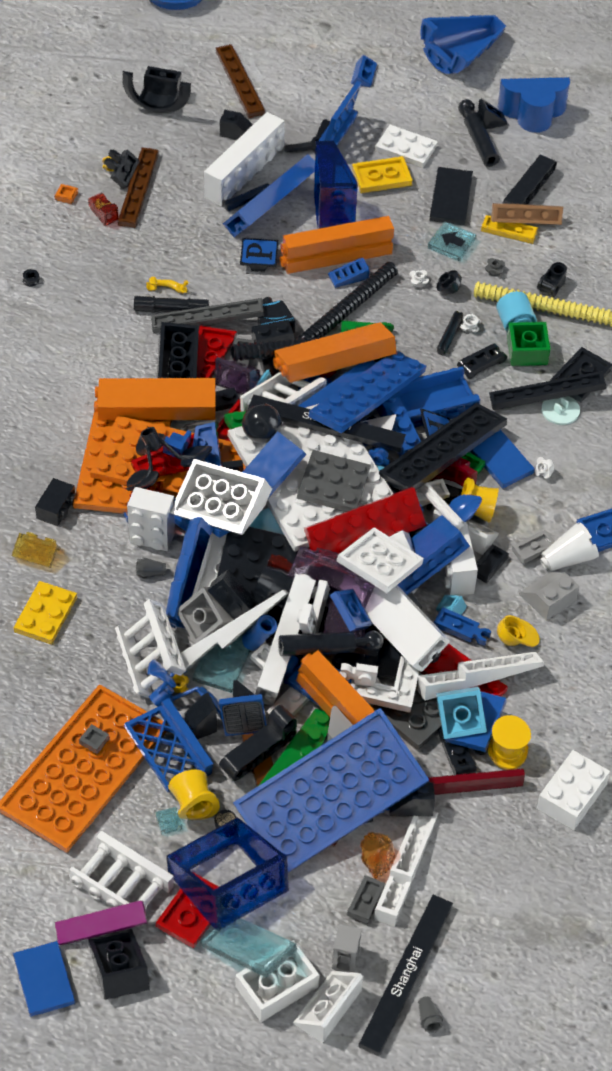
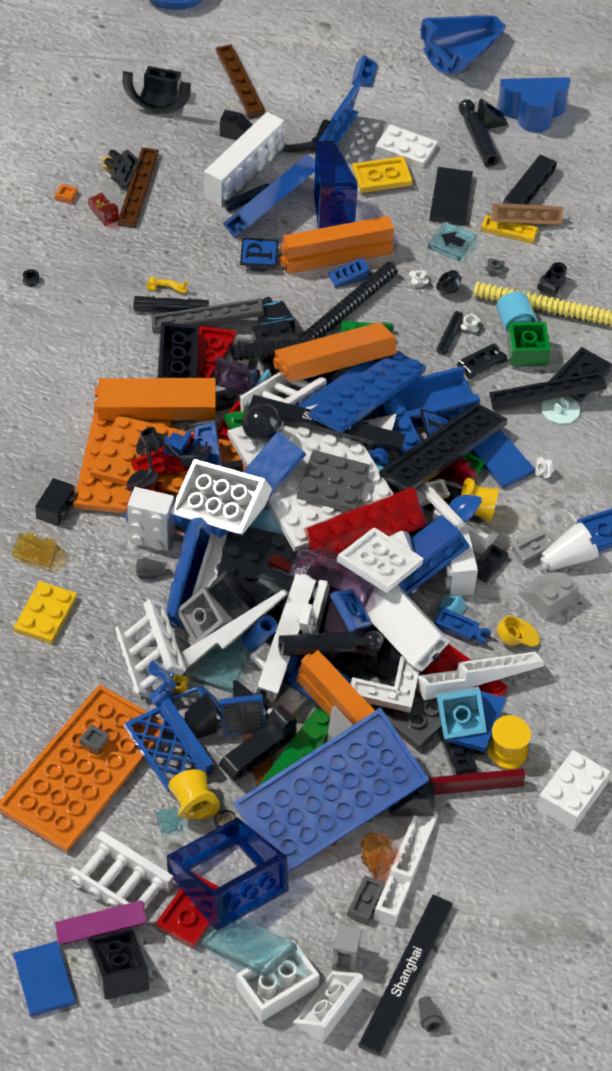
white plate [340,663,378,687] -> none

